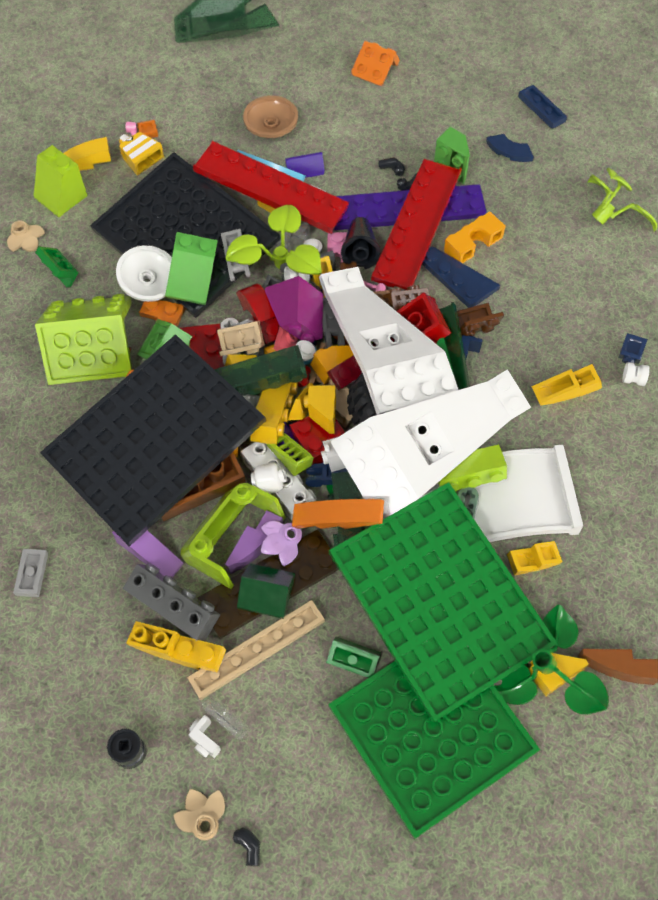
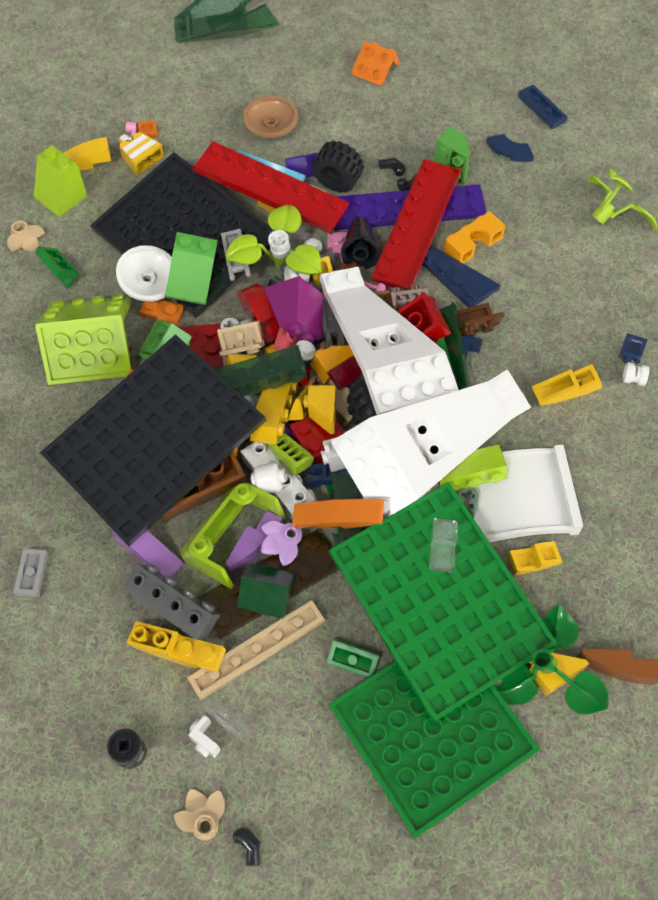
none -> white wheel [268,230,290,259]
none -> black tyre [311,140,364,193]
none -> clear slope [429,518,458,573]

